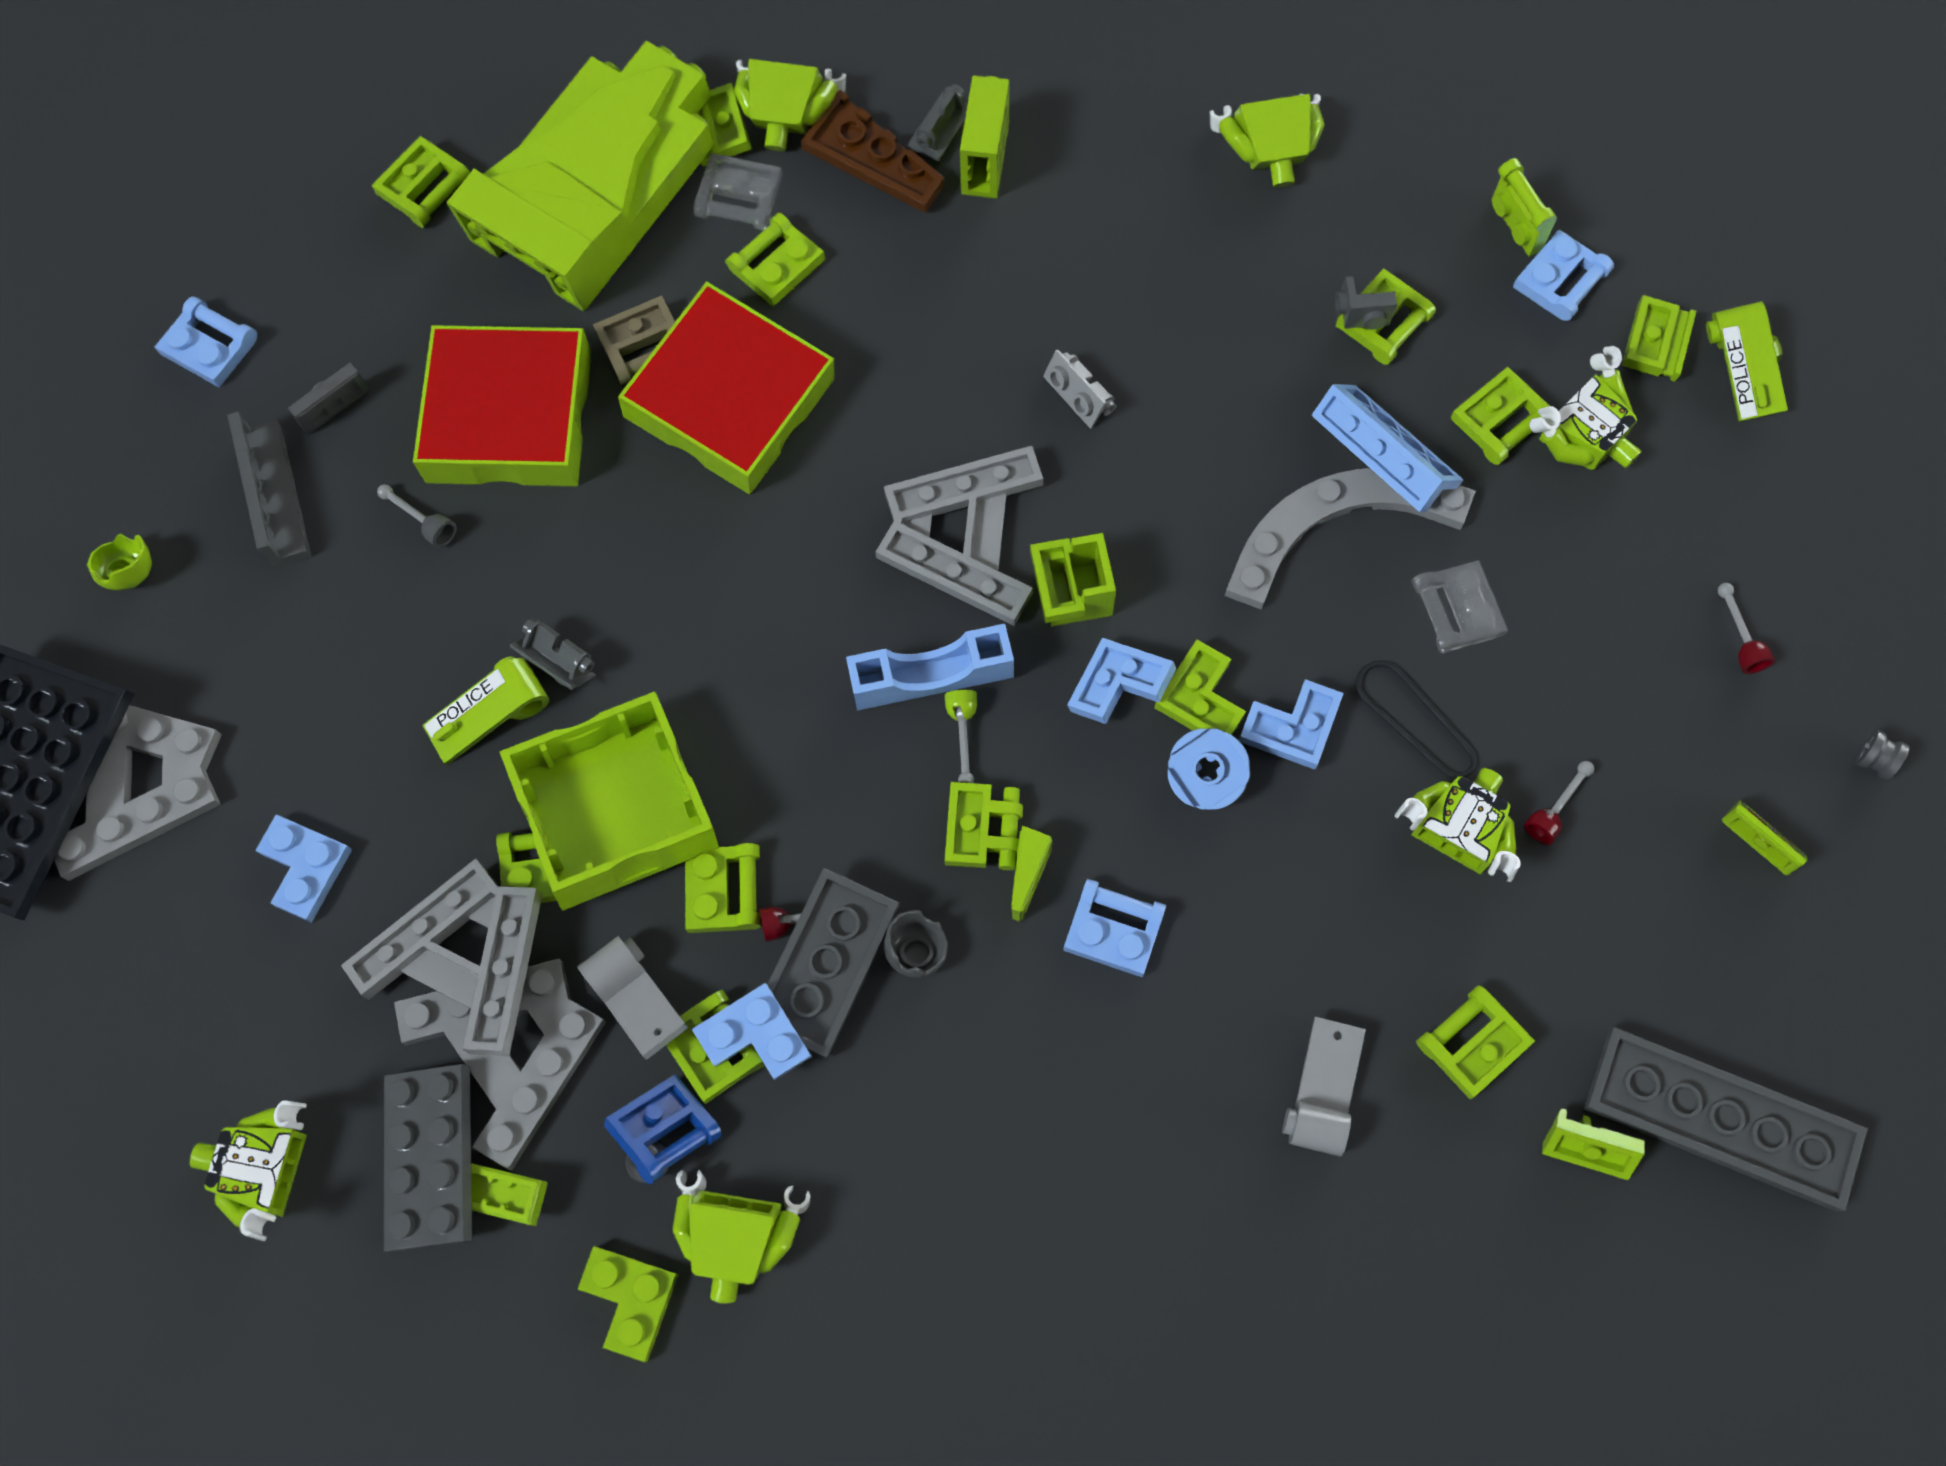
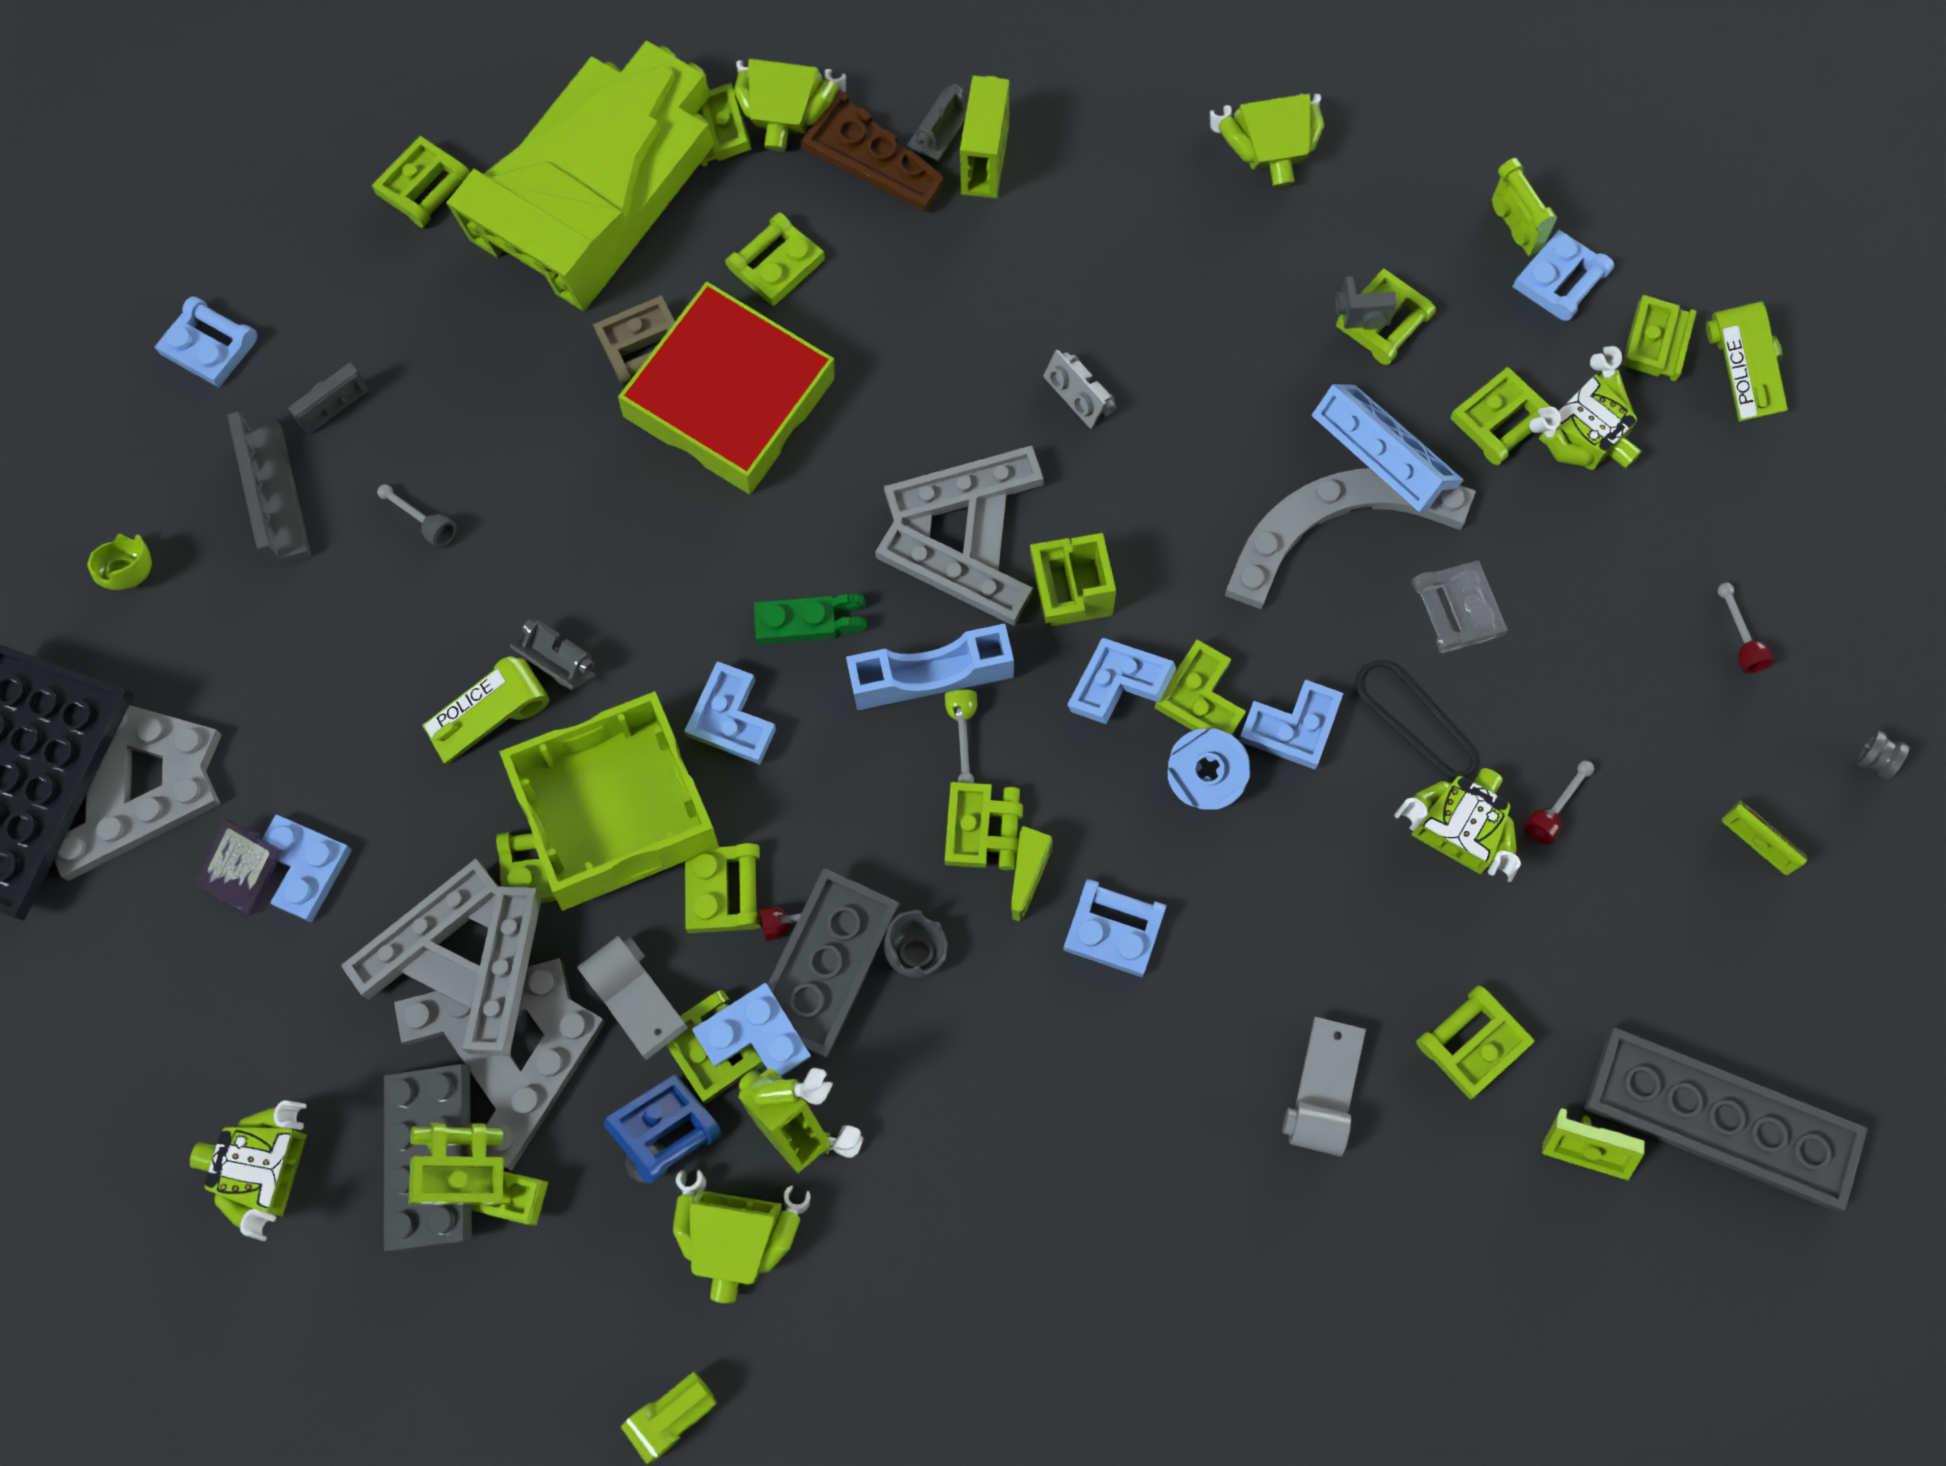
red tile [413,325,592,486] -> none
lime plate [577,1246,678,1362] -> none
clear plate [694,153,783,230] -> none
none -> piece [194,820,283,915]
none -> lime plate [408,1123,504,1204]
none -> lime piece [621,1372,718,1465]
none -> light blue plate [684,661,776,765]
none -> lime torso [738,1068,864,1173]
none -> green hinge [754,594,867,645]

